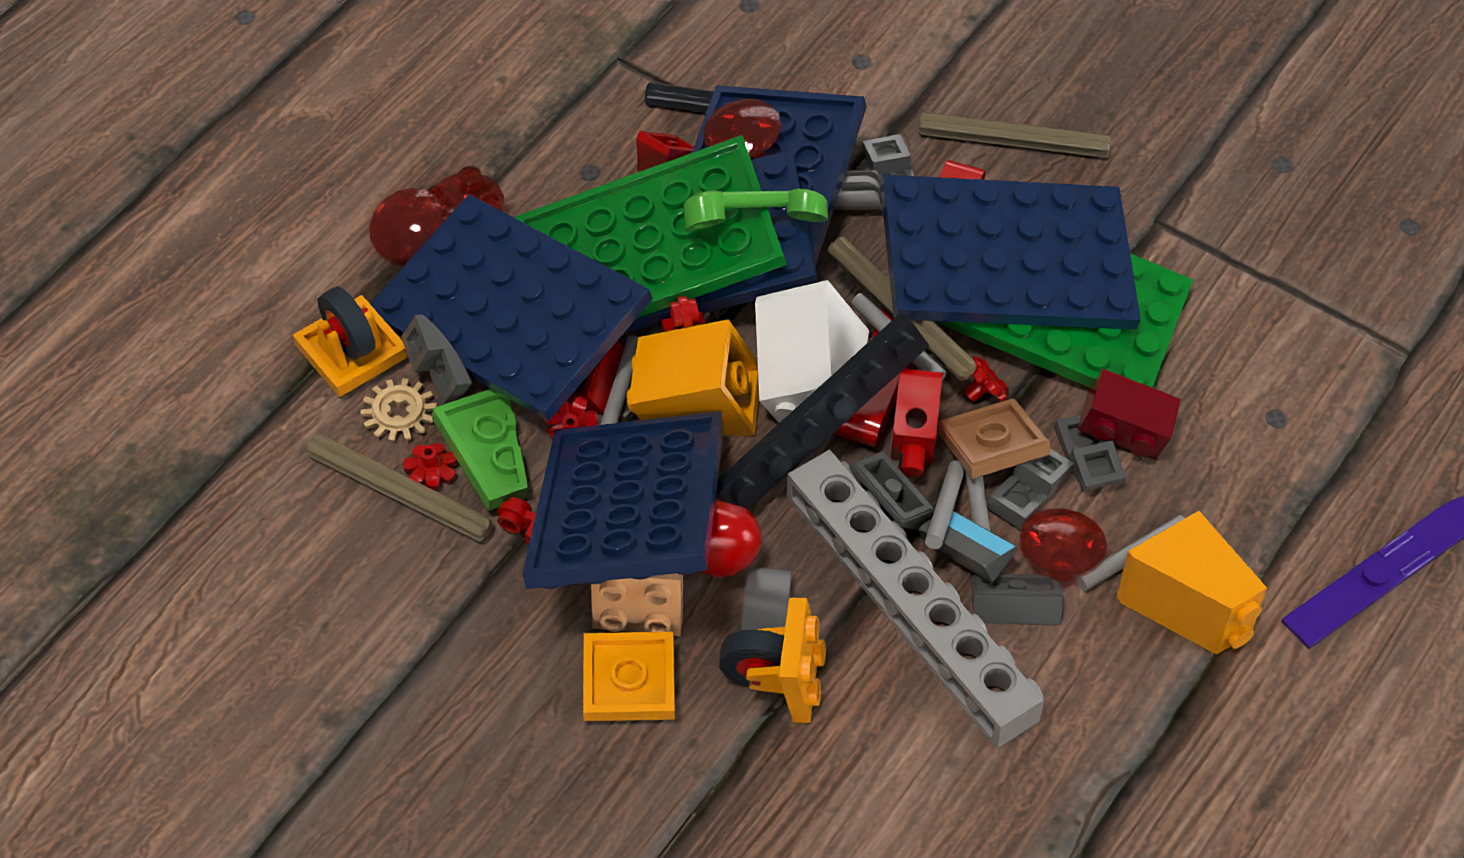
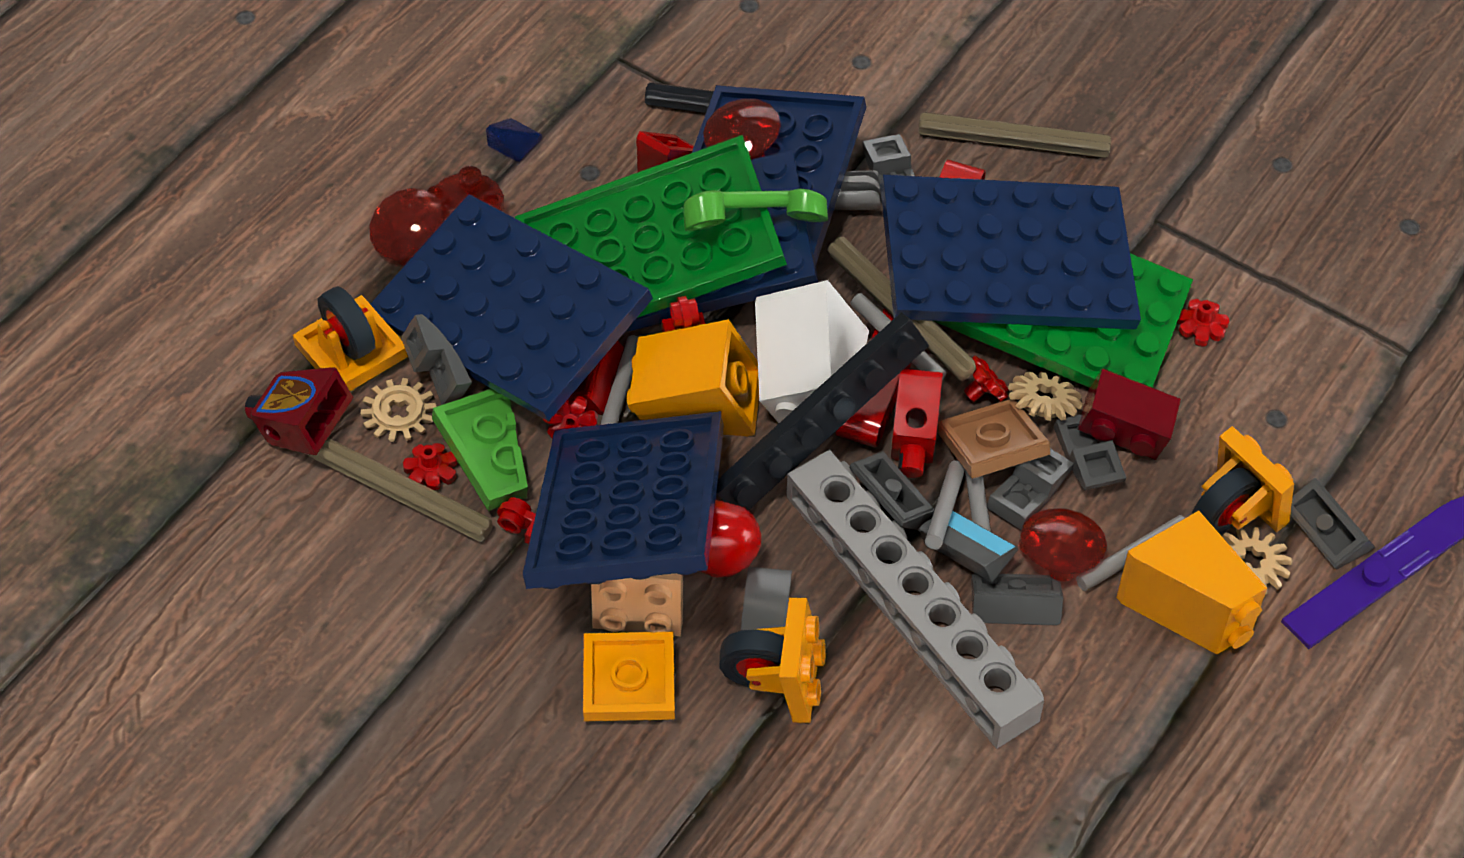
none -> dark red torso [245,367,354,455]
none -> clear blue slope [486,118,542,162]
none -> tan gear [1008,372,1082,421]
none -> red plant [1177,299,1229,346]
none -> light orange plate [1191,426,1294,535]
none -> tan gear [1222,527,1292,594]
none -> dark grey slope [1290,478,1375,570]

